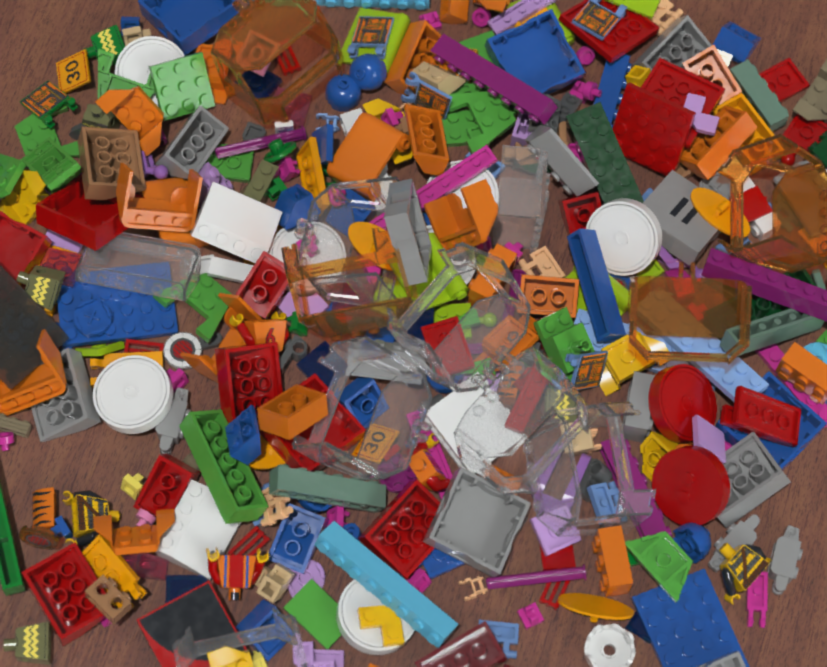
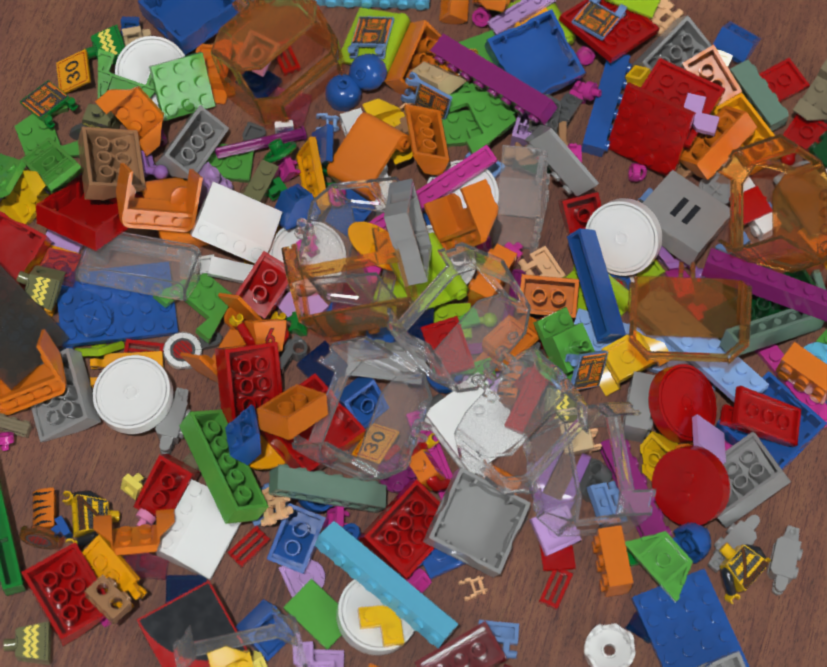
dark pink tile [166,368,189,393] -> none
torso [206,547,269,601] -> none
tan brick [255,563,295,603] -> none
dark pink tile [380,108,404,127] -> none
dark pink tile [419,11,442,31] -> none
magenta axle [486,564,587,589] -> none
dark pink tile [517,602,544,630] -> none
light orange shield [558,593,634,623] -> none
dark green brick [565,102,644,205] -> none
light orange shield [690,187,750,238] -> none
dark pink hinge [746,572,768,628] -> none
none -> dark pink tile [628,163,647,182]

